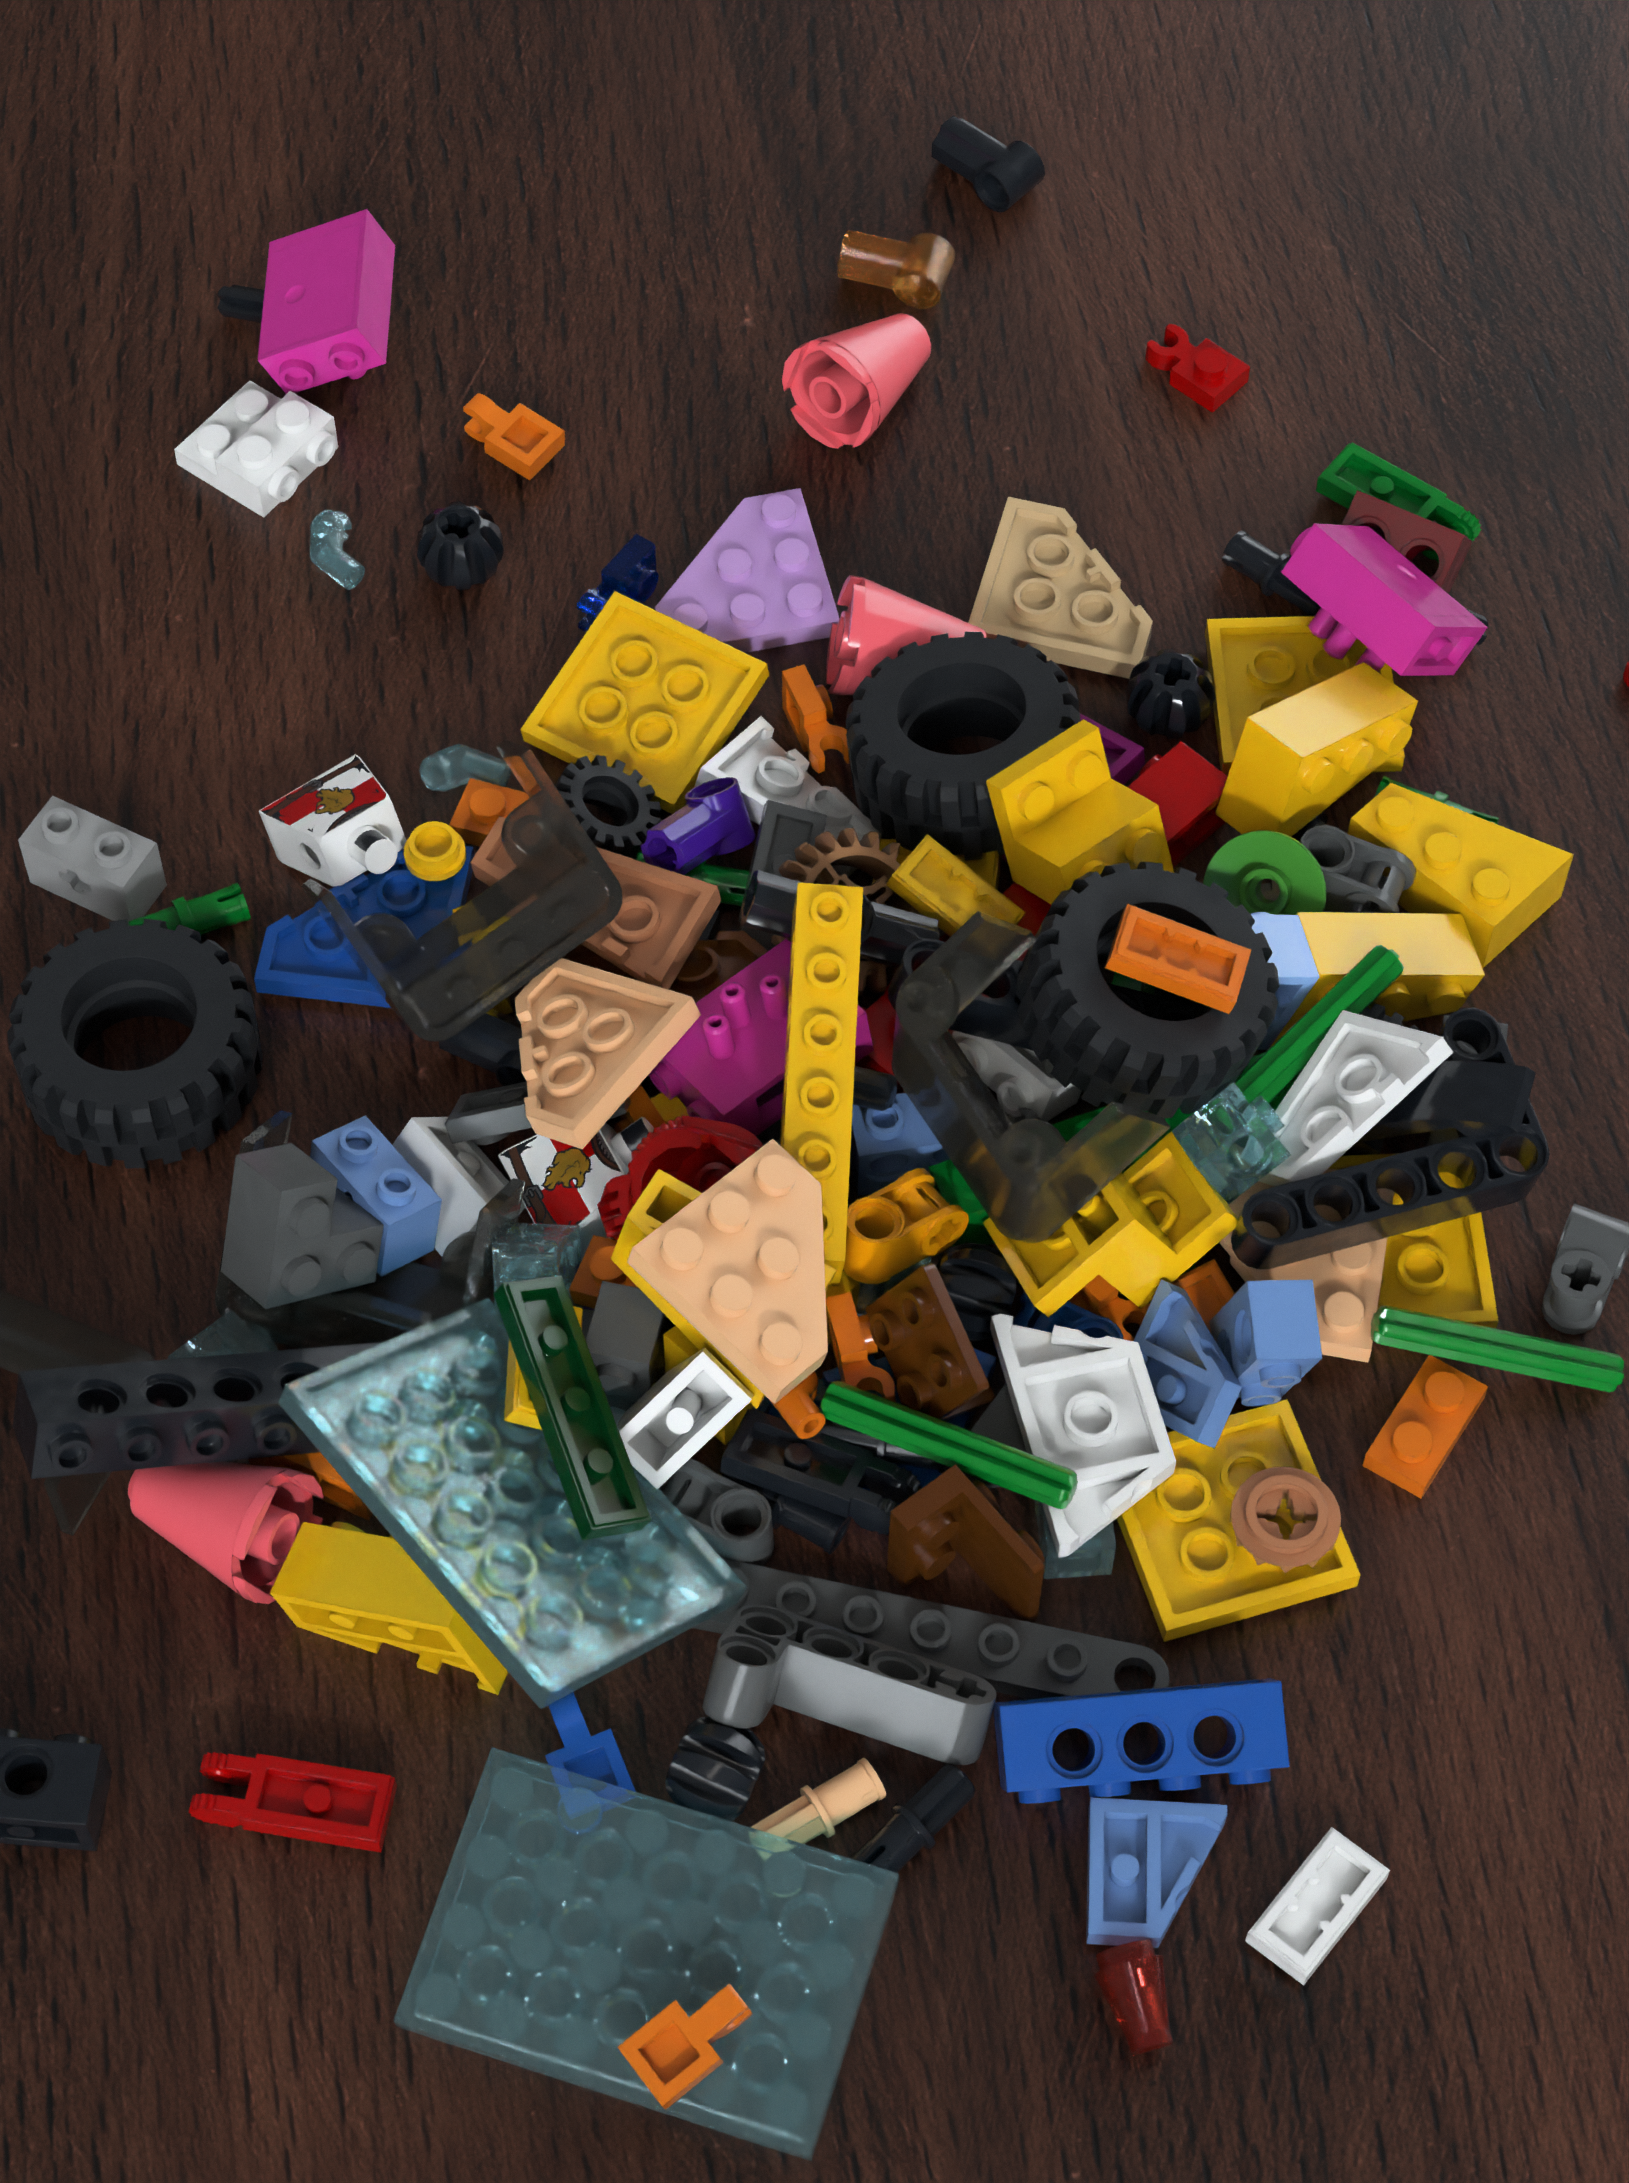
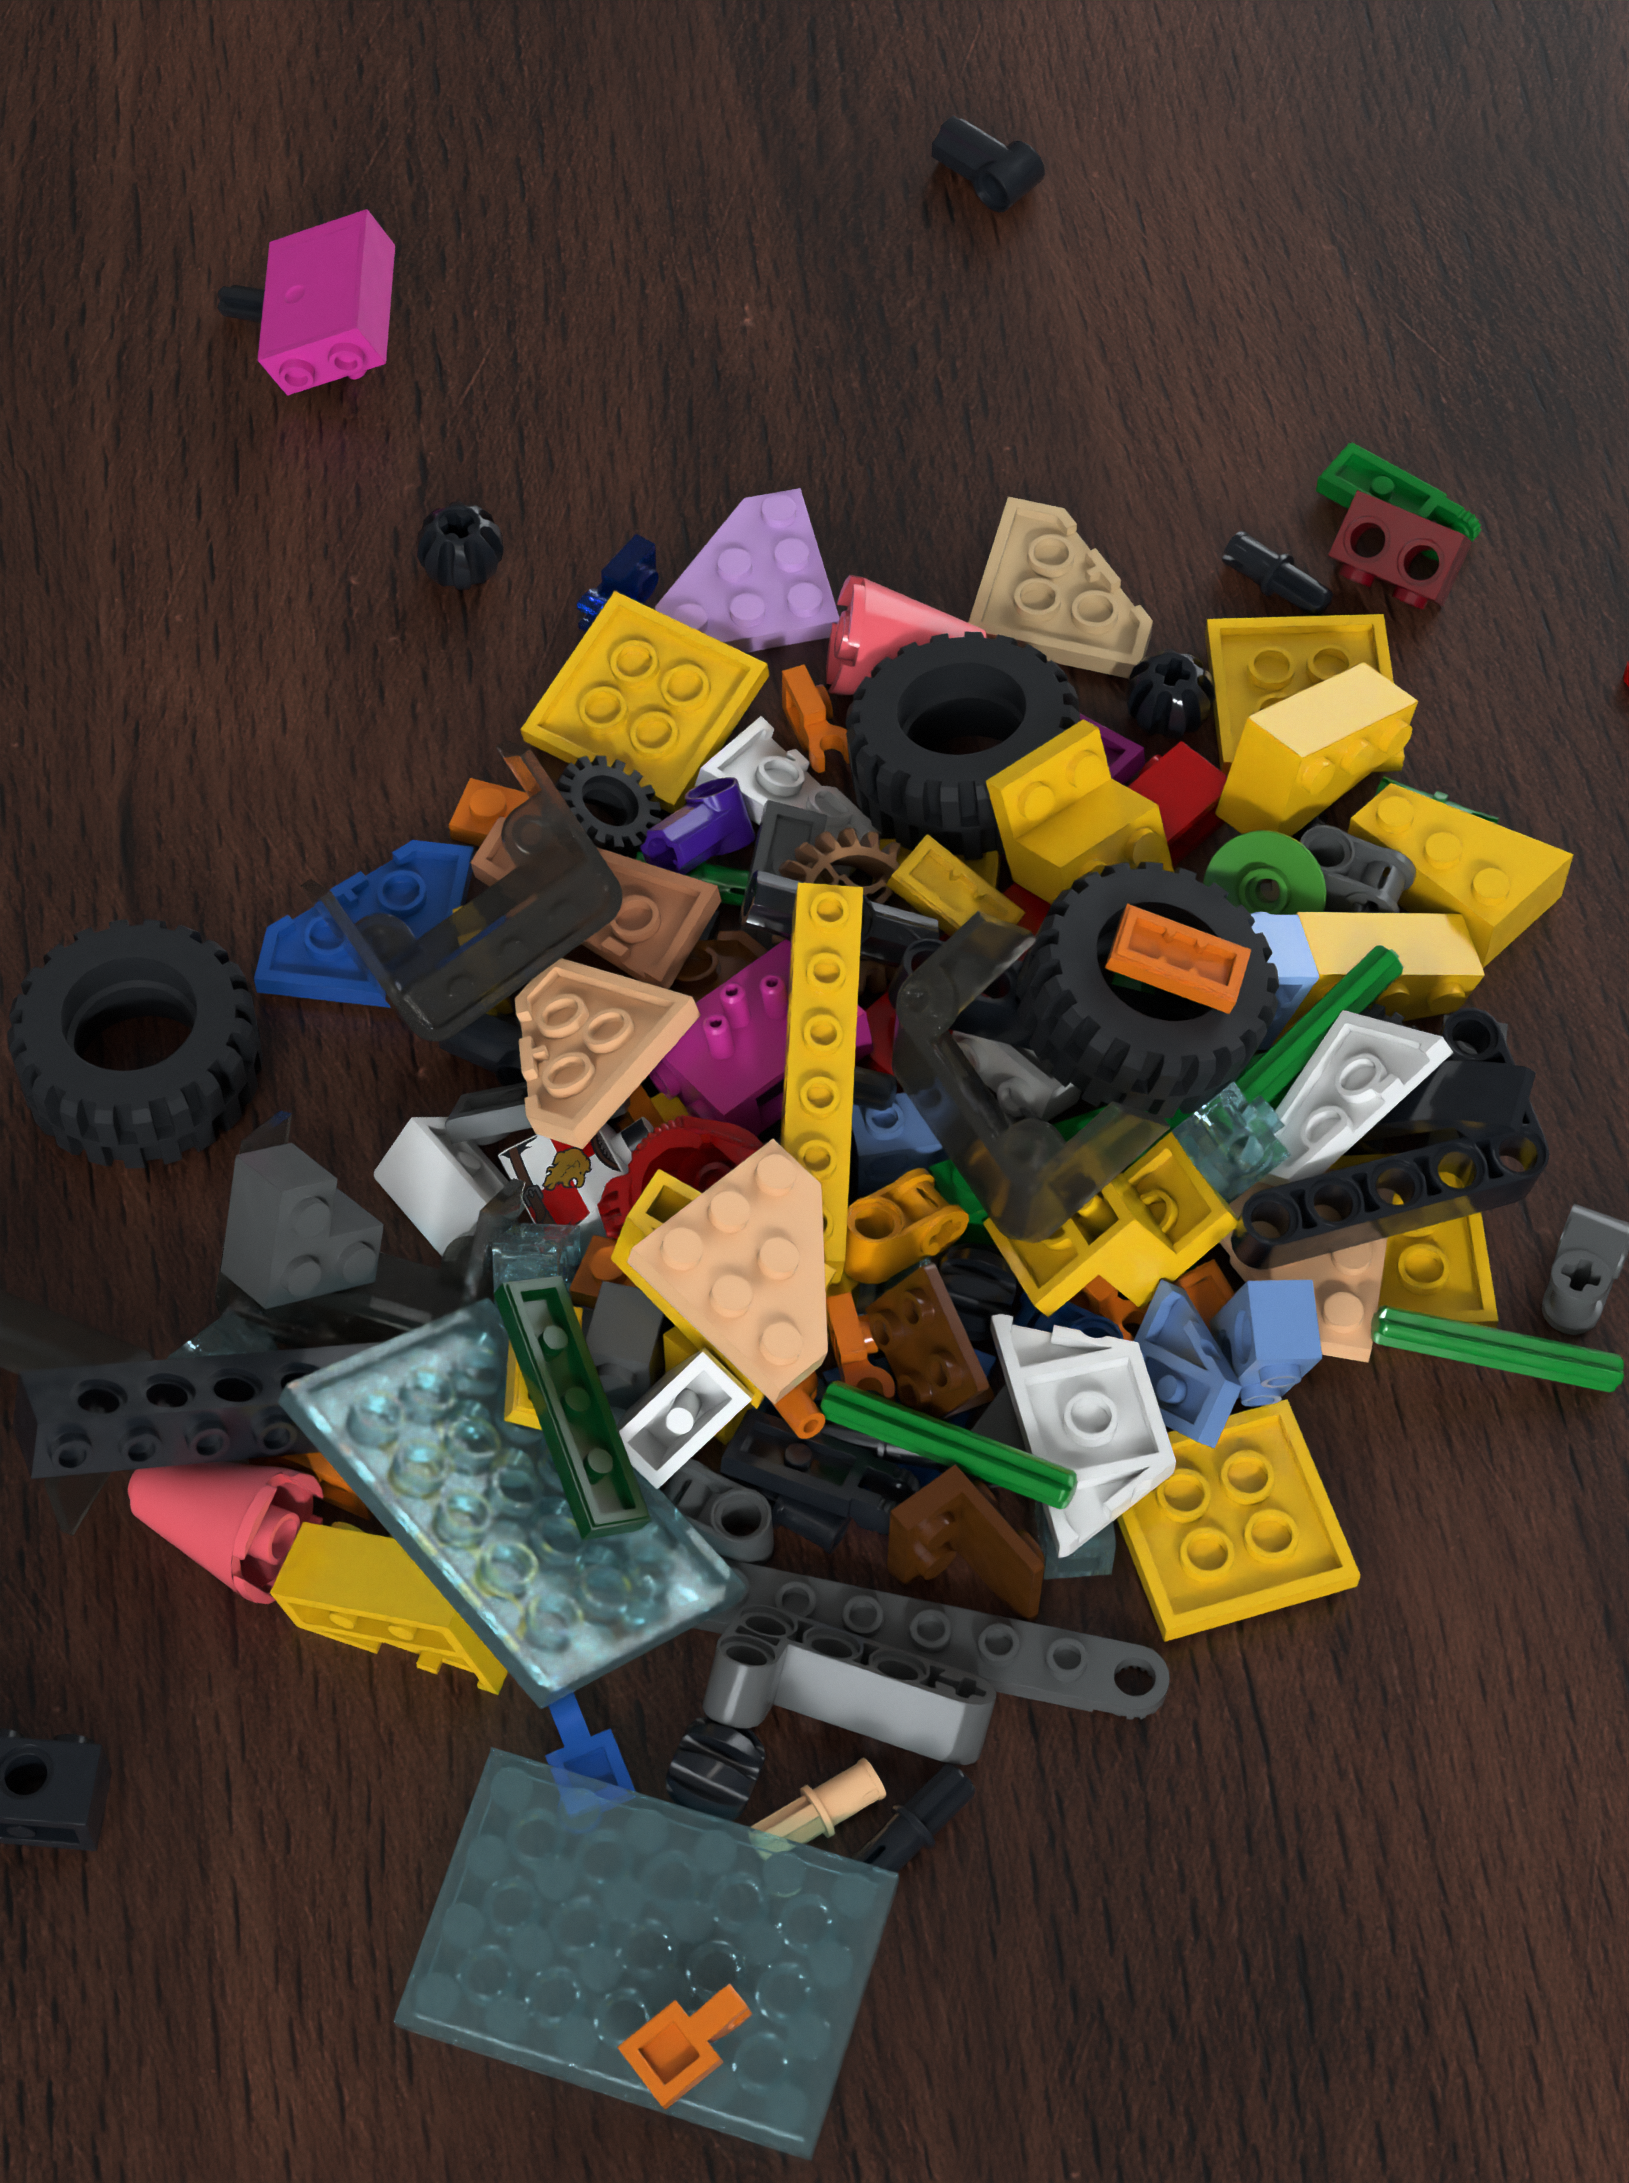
light grey brick [18,795,167,921] -> none
green pin [128,882,251,936] -> none
white plate [174,380,338,518] -> none
red hinge [188,1752,397,1853] -> none
torso [258,754,407,887] -> none
clear light blue arm [309,509,365,590] -> none
medium blue brick [310,1115,442,1277] -> none
yellow plate [404,821,466,881] -> none
clear light blue arm [419,744,512,792] -> none
orange plate [463,393,565,481] -> none
coral cone [782,313,931,449] -> none
clear orange piece [838,230,956,309] -> none
blue brick [993,1678,1290,1804] -> none
medium blue wing [1086,1797,1227,1948] -> none
clear red cone [1094,1939,1173,2055] -> none
red plate [1145,324,1250,413] -> none
nougat gear [1229,1467,1341,1573] -> none
white plate [1245,1827,1390,1986] -> none
dark pink piece [1281,523,1488,676] -> none
orange plate [1362,1355,1488,1499] -> none

